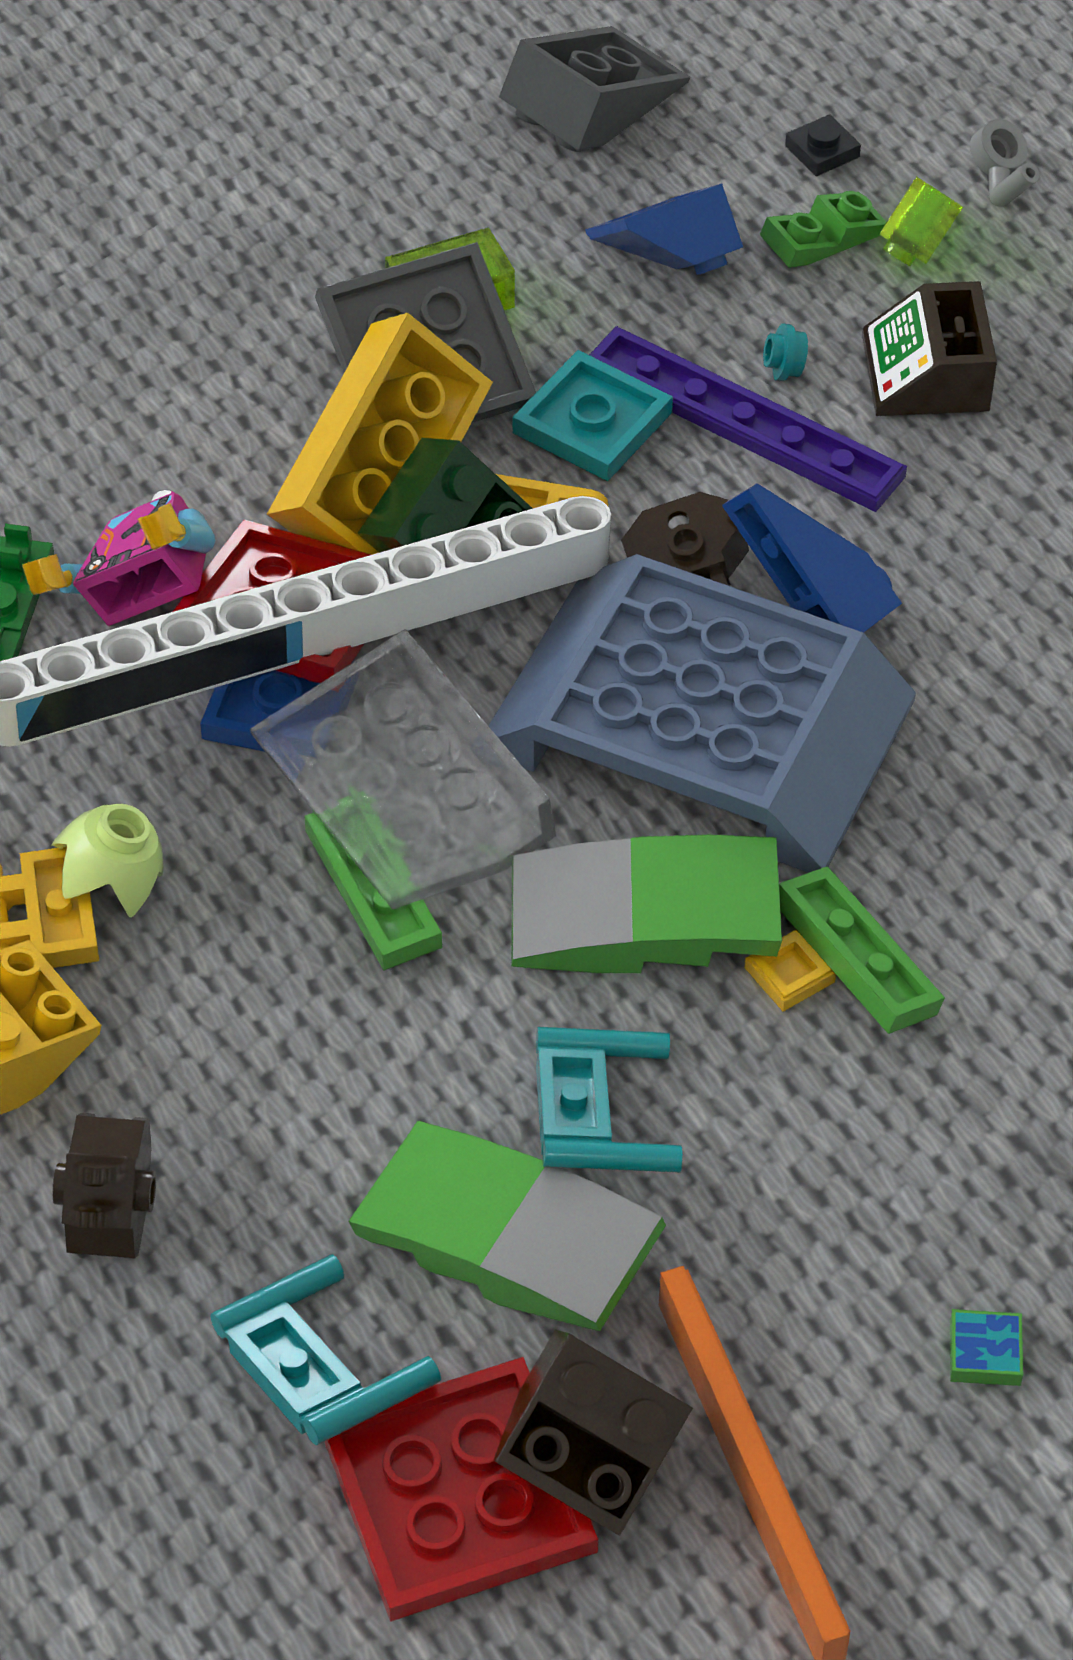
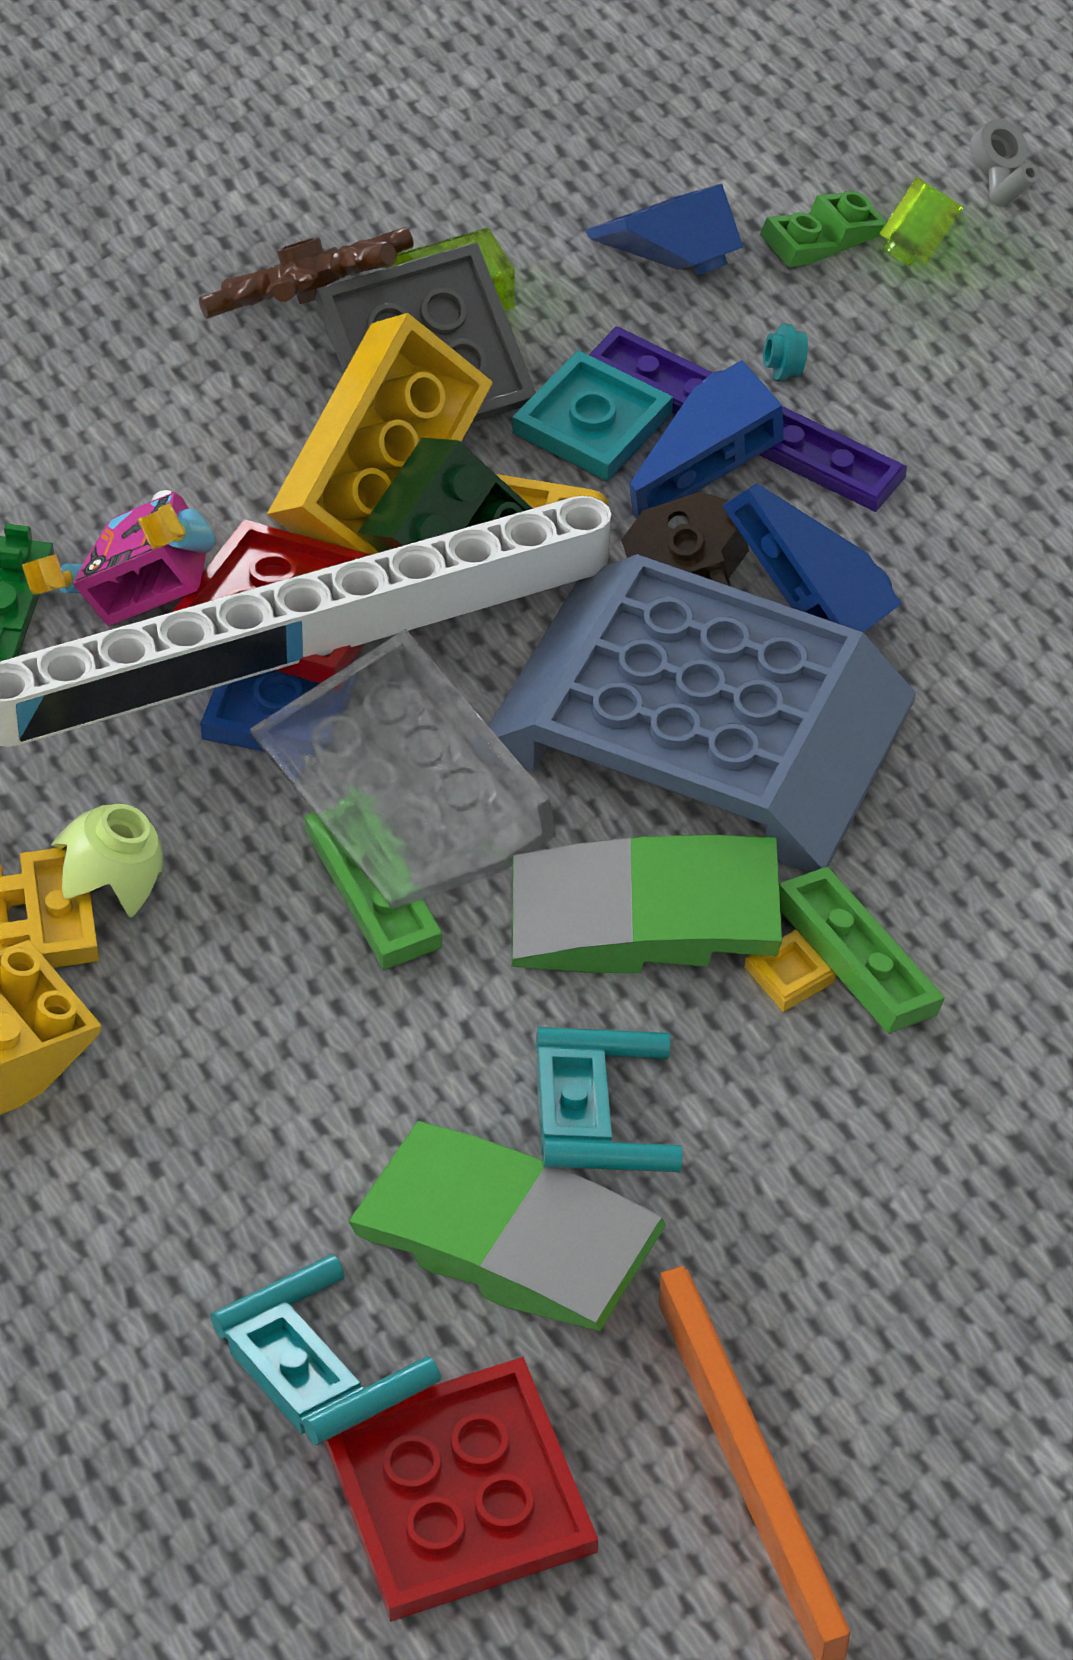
dark brown hinge [52,1113,156,1258] -> none
dark brown slope [493,1329,693,1536] -> none
dark grey slope [499,26,691,152] -> none
black plate [785,114,861,177] -> none
dark brown slope [862,281,997,416] -> none
tile [950,1309,1023,1386] -> none
none -> reddish brown piece [199,227,414,319]
none -> blue slope [629,360,784,519]

